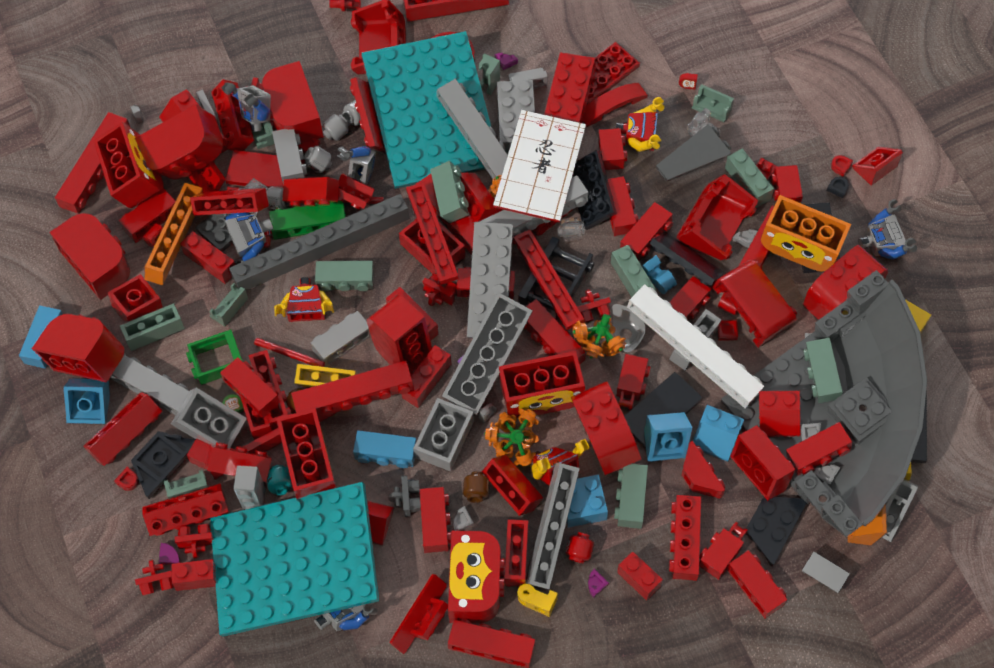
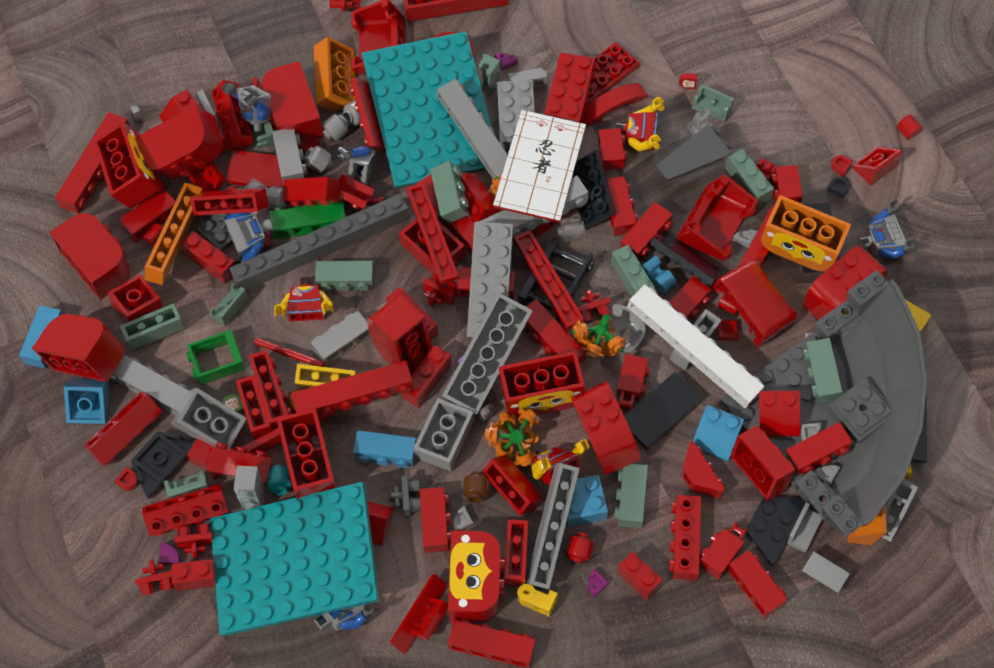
red brick [220,357,280,418] -> none
dark azure slope [644,412,692,461] -> none
none -> orange slope [314,37,356,111]
none -> light grey panel [787,502,822,553]
none -> red brick [896,115,923,140]

